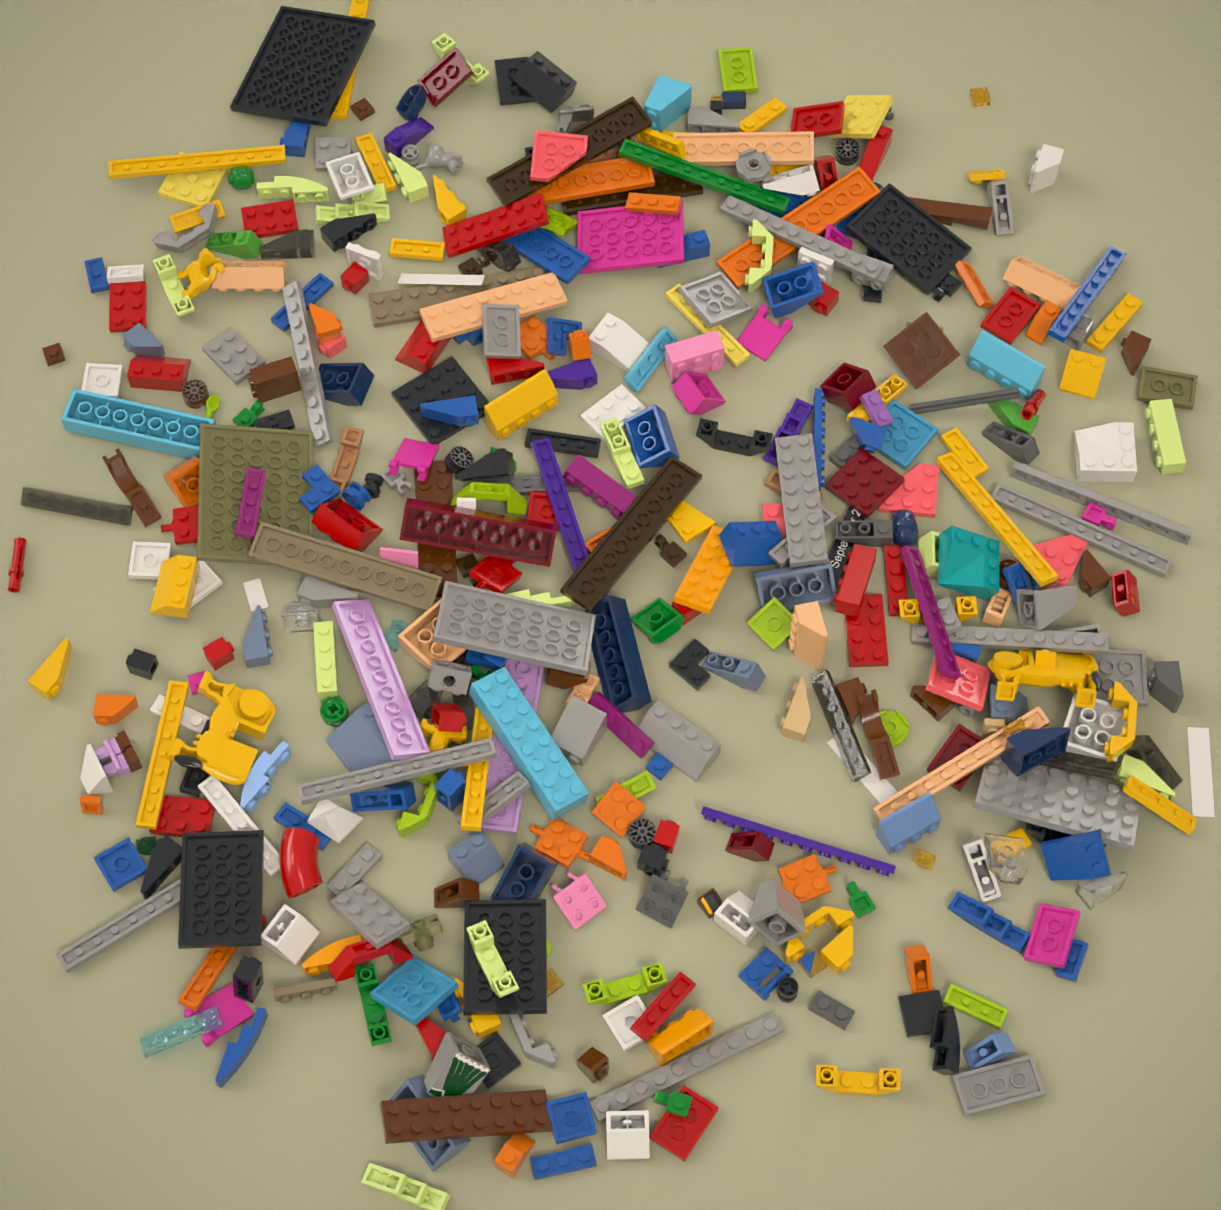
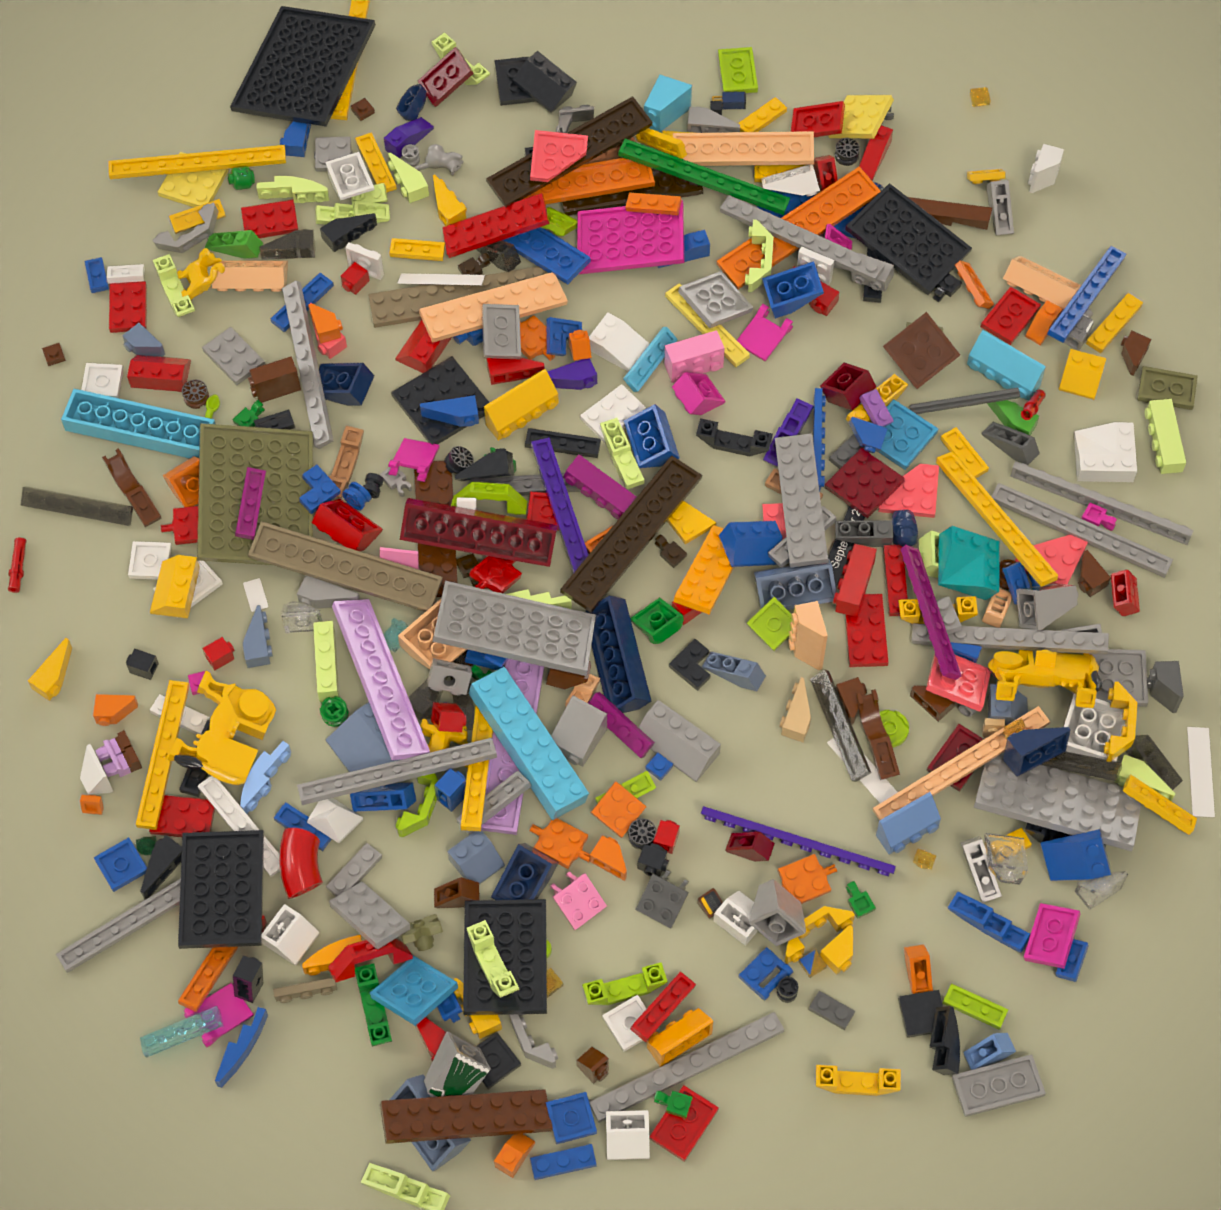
light grey plate [736,149,771,184] -> none

